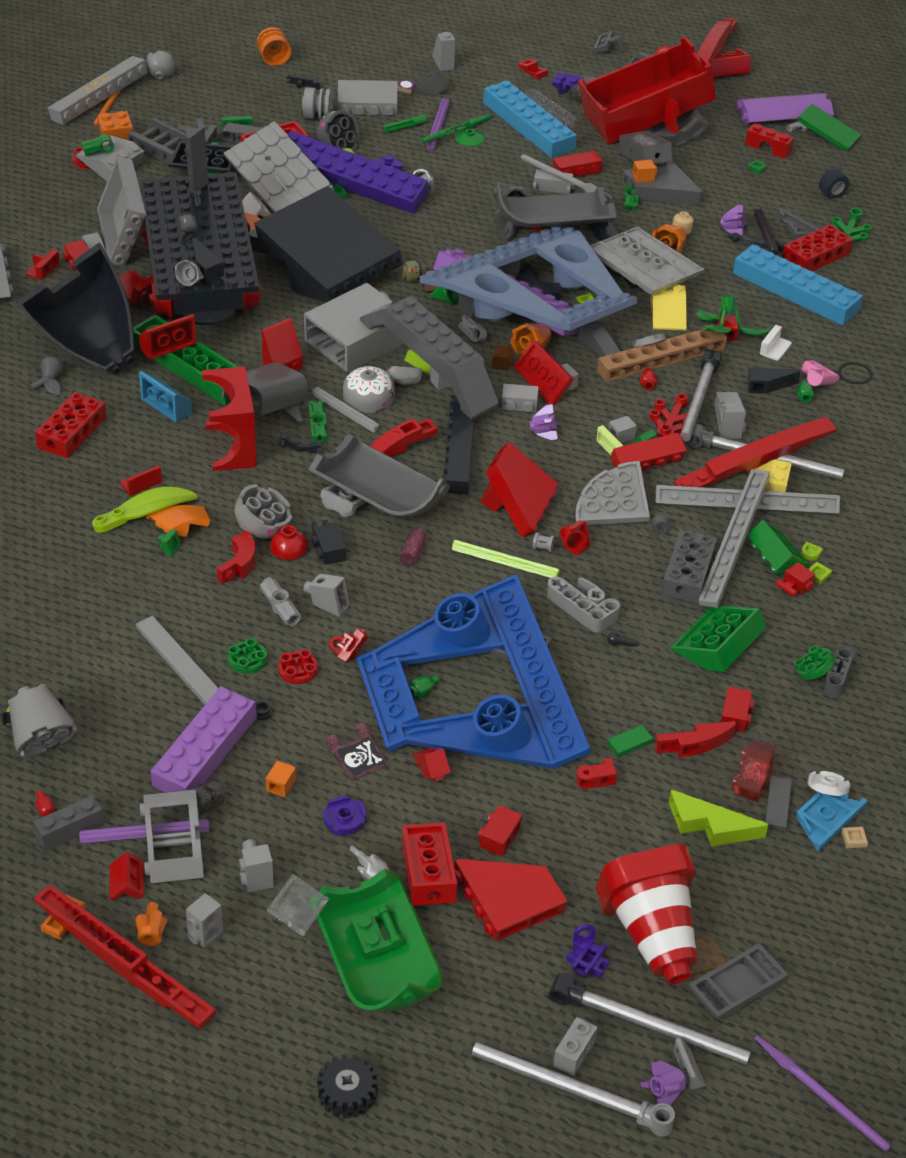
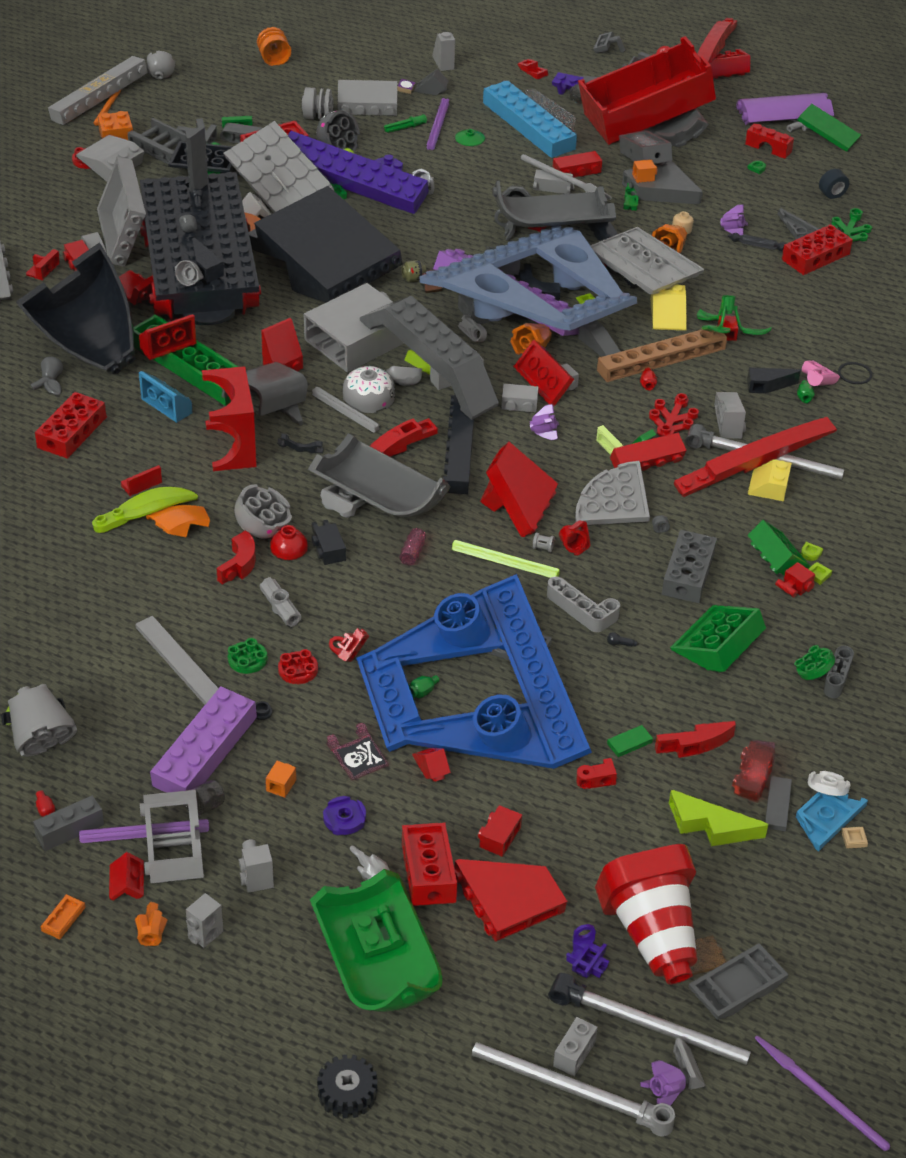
red slope [34,885,216,1030] -> none
green piece [81,134,114,156] -> none
green tile [156,529,181,557] -> none
clear slope [266,874,330,936] -> none
black piece [286,75,320,90] -> none
light grey torso [304,574,350,617] -> none
green piece [308,401,328,442] -> none
green piece [420,114,491,144] -> none
green hat [430,287,458,305] -> none
reddish brown piece [492,345,513,370] -> none
light grey panel [577,578,605,605] -> none
light grey brick [608,416,637,443] -> none
light grey tile [632,333,666,348] -> none
light grey plate [655,485,840,514] -> none
red slope [665,98,681,134] -> none
flat silver piece [680,349,722,441] -> none
light grey plate [699,469,770,608] -> none
red brick [721,687,754,733] -> none
dark azure brick [733,245,863,325] -> none
black axle [754,208,779,255] -> none
white panel [760,325,792,361] -> none

